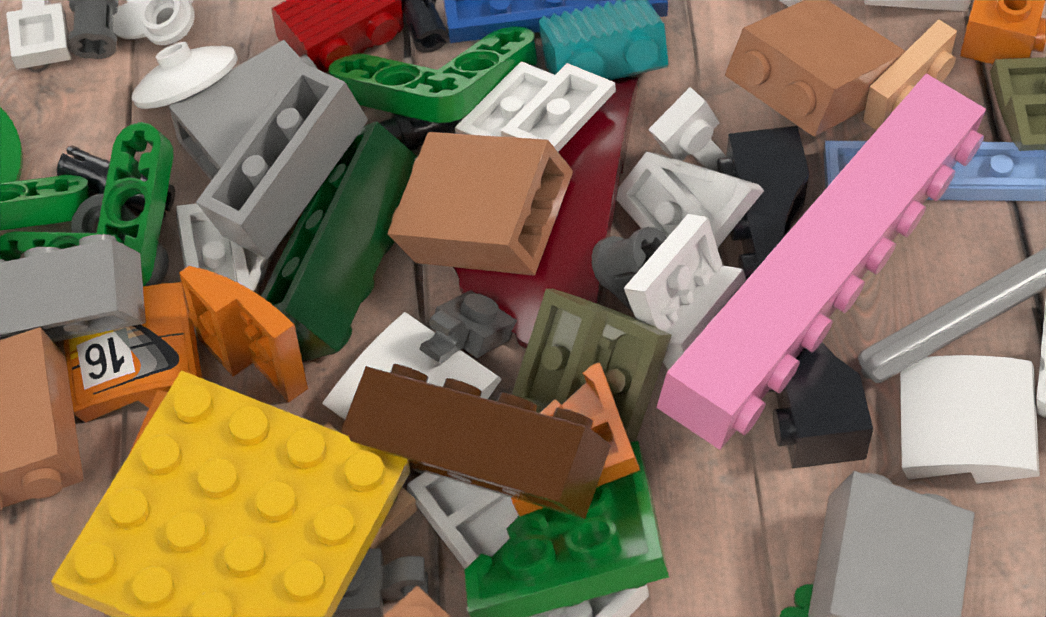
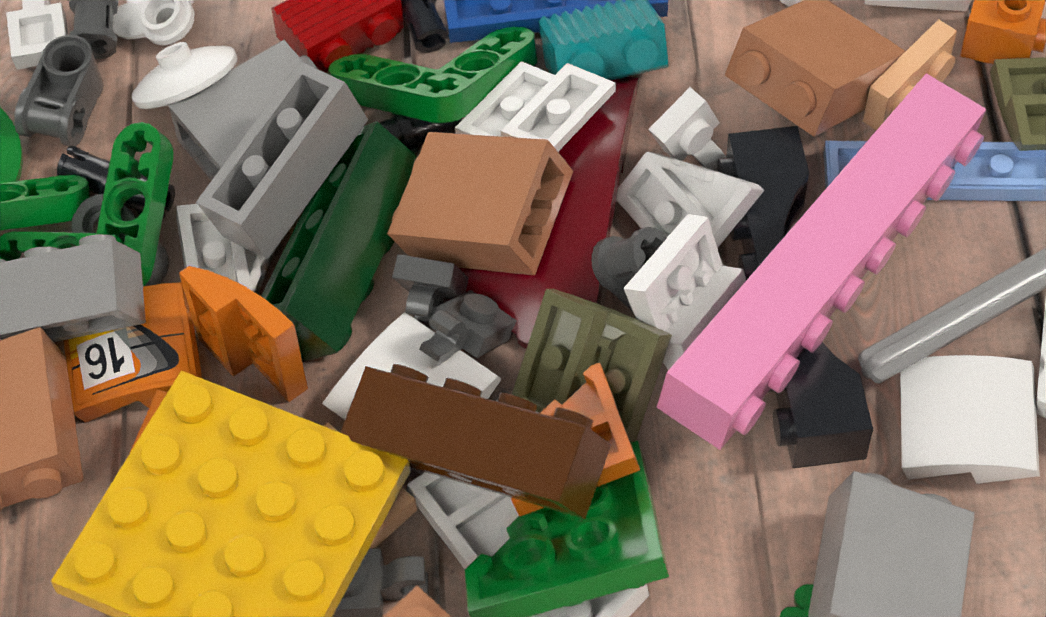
none -> dark grey piece [14,35,104,146]
none -> dark grey tile [392,254,469,323]

